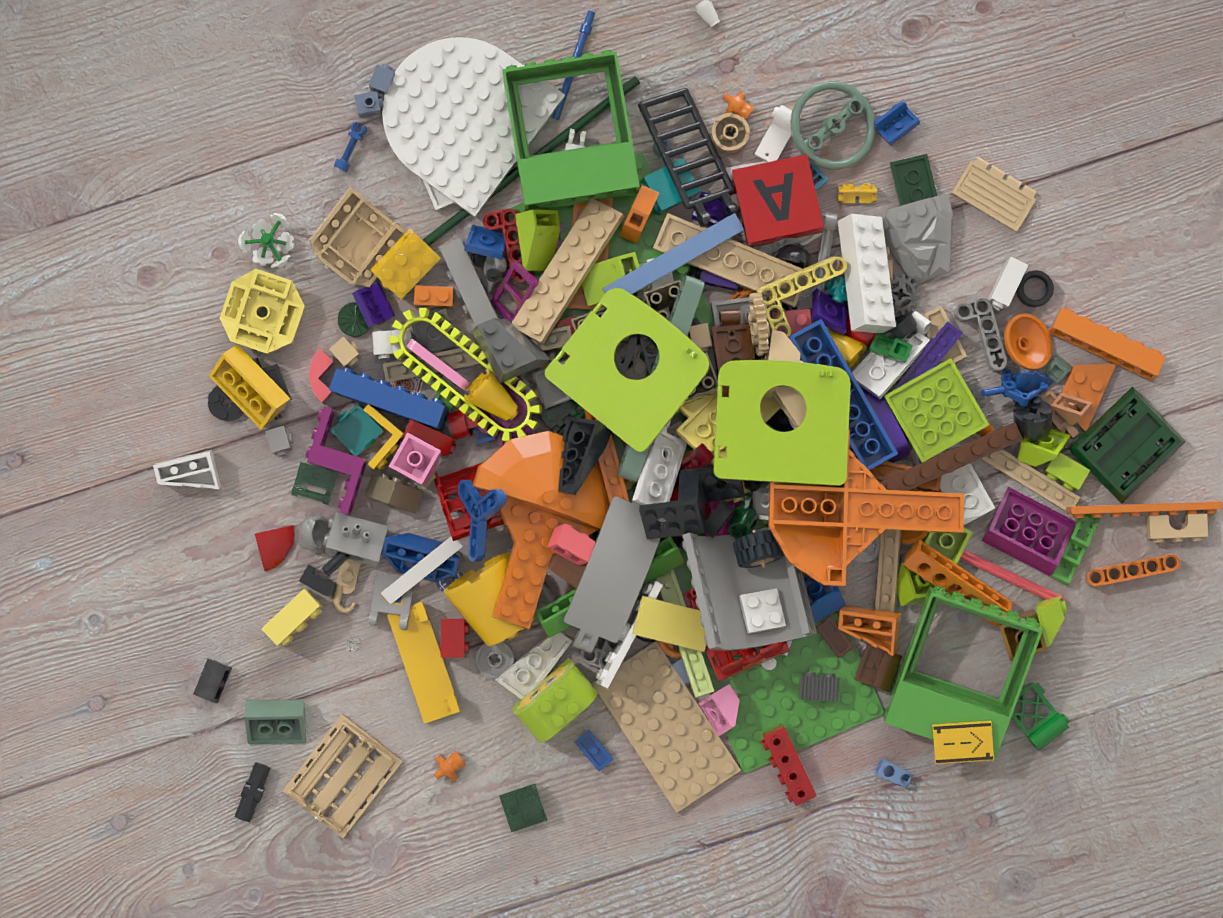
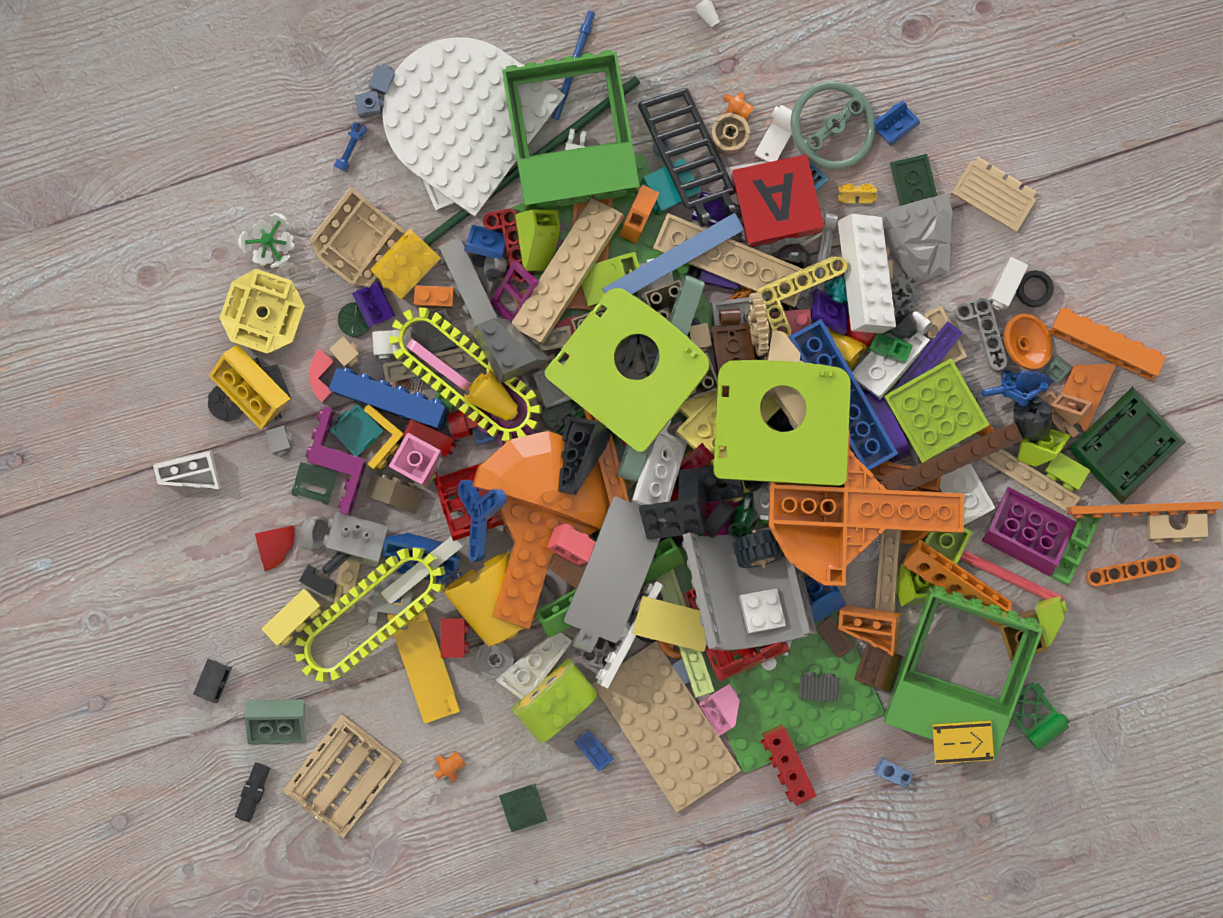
none -> neon yellow piece [295,547,446,682]

